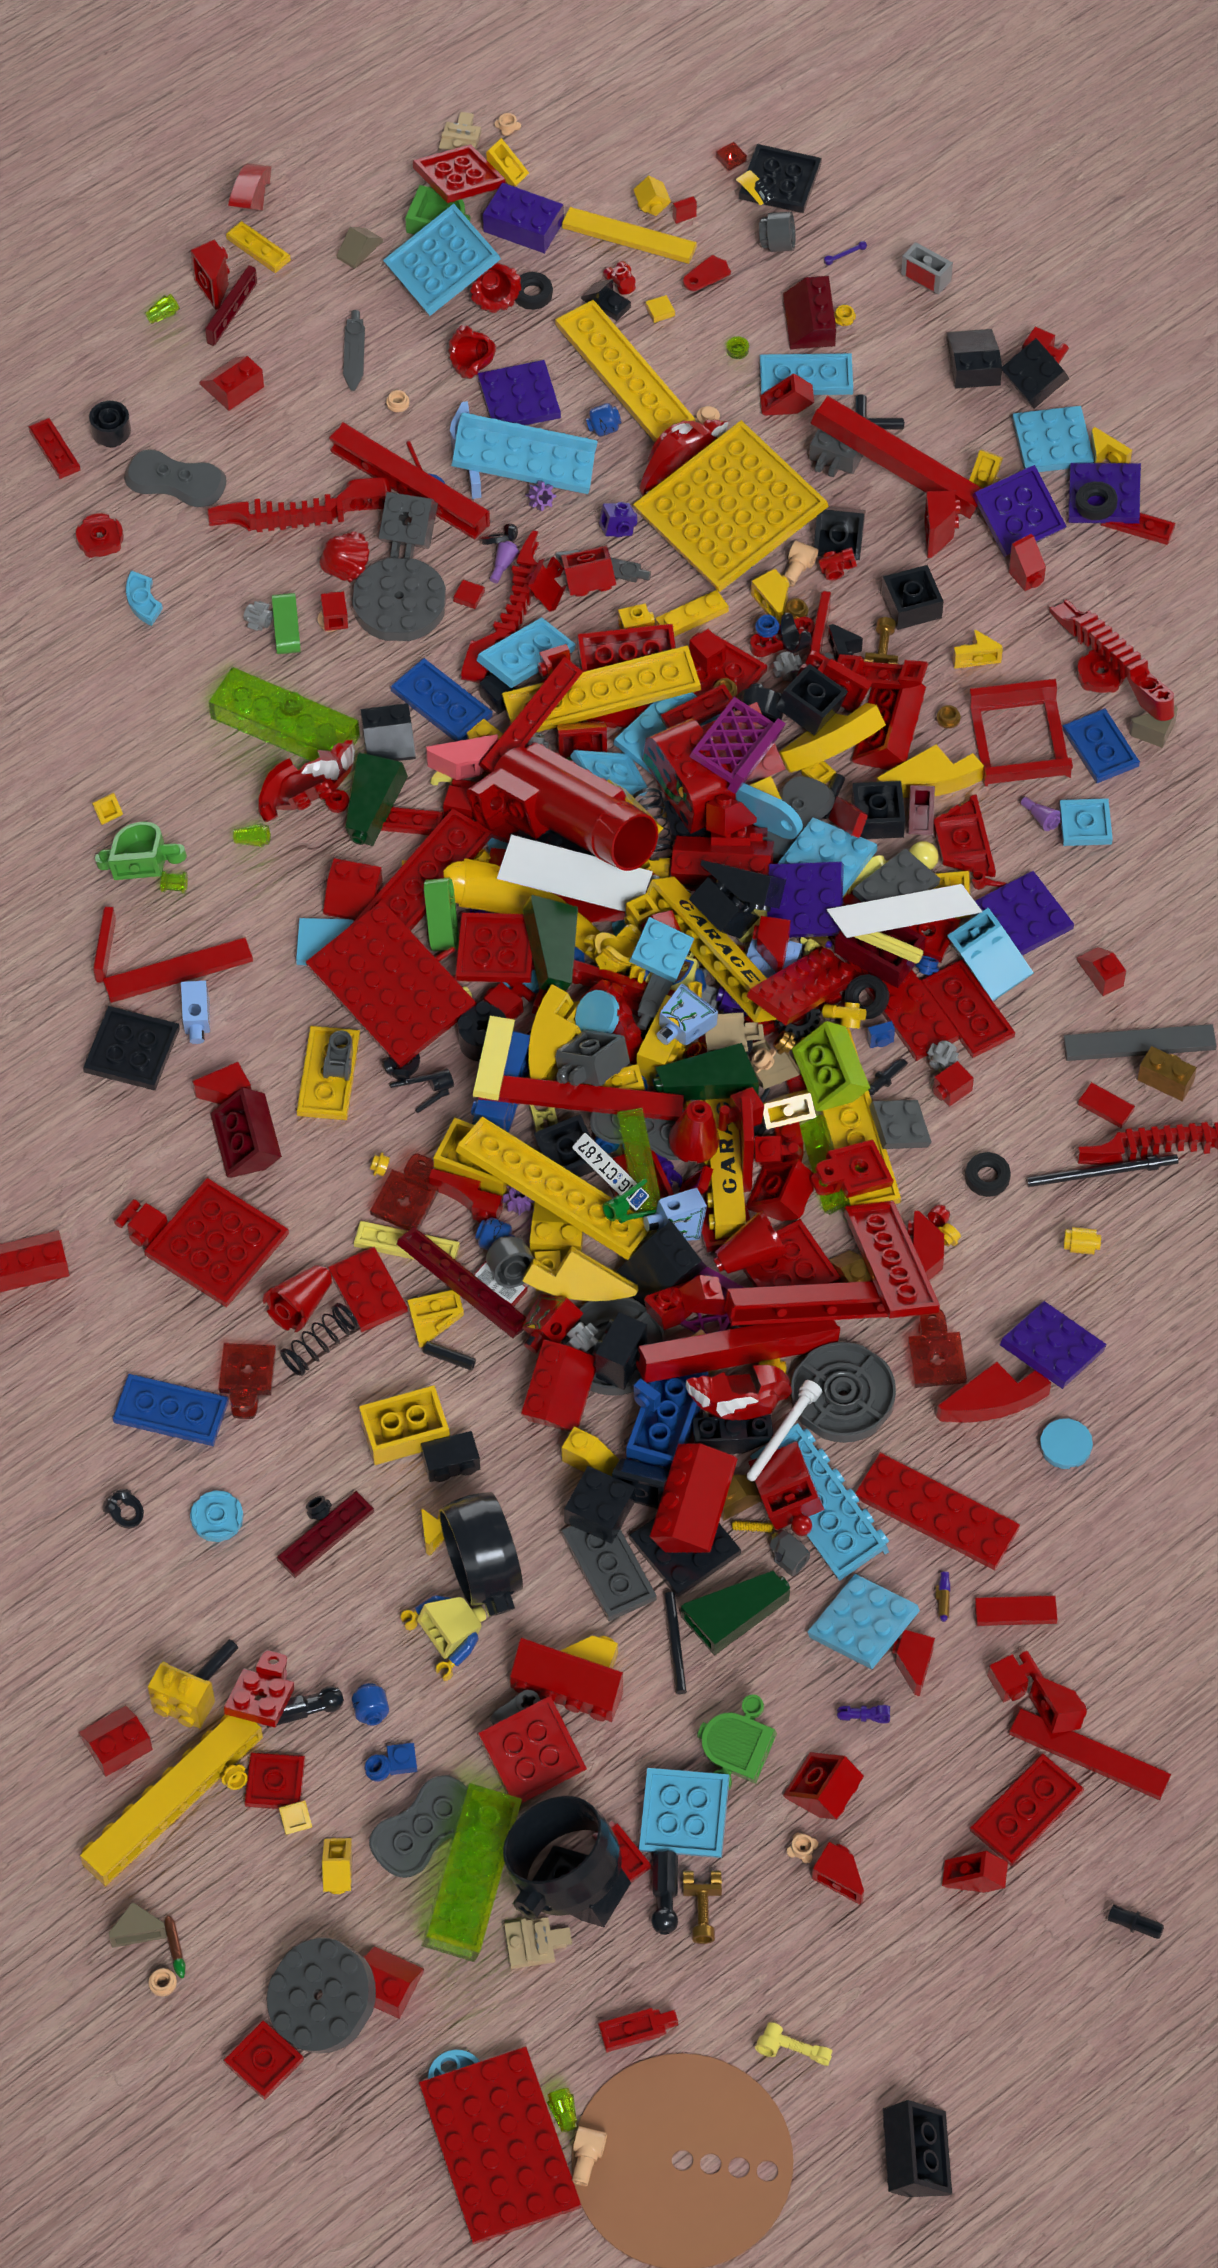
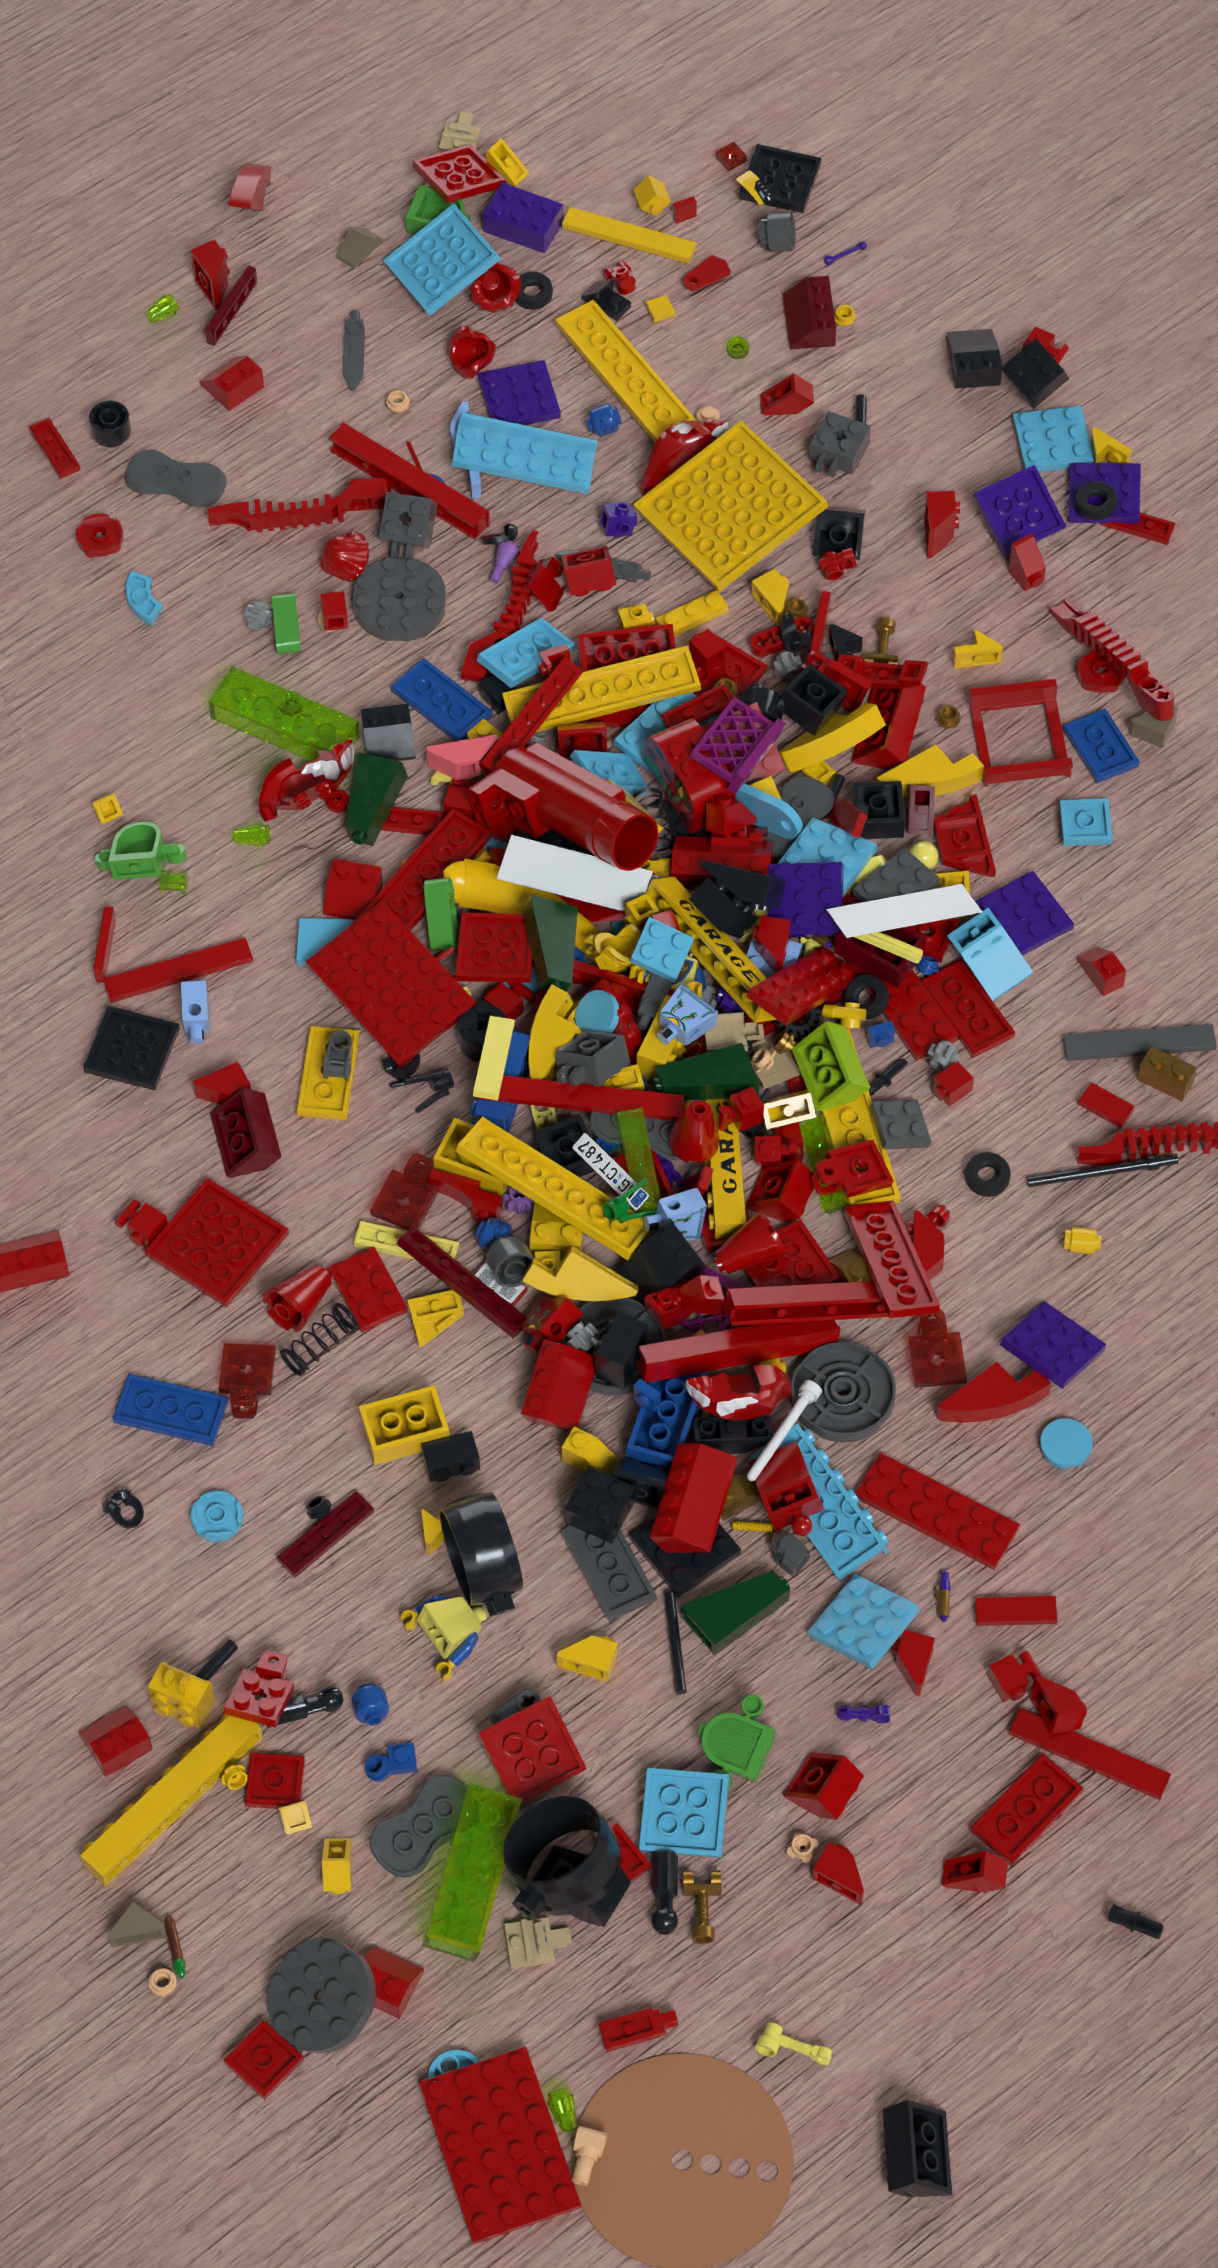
yellow tile [226,221,291,273] -> none
yellow plate [370,1152,390,1176] -> none
black piece [423,1341,476,1371] -> none
red tile [453,579,485,609] -> none
light nougat plate [495,113,521,136] -> none
red slope [510,1638,623,1722] -> none
medium lavender gear [525,481,556,511] -> none
red tile [740,1096,754,1192] -> none
blue plate [755,615,779,638] -> none
medium azure tile [760,353,853,395] -> none
light nougat pin [784,541,819,587] -> none
red tile [810,395,983,519] -> none
black piece [866,418,905,430] -> none
black brick [882,565,944,630] -> none
light grey brick [901,242,953,295] -> none
yellow plate [938,1223,961,1247] -> none
yellow slope [969,449,1003,488] -> none
red hand [972,870,1007,890] -> none
medium lavender cone [1021,797,1061,831] -> none

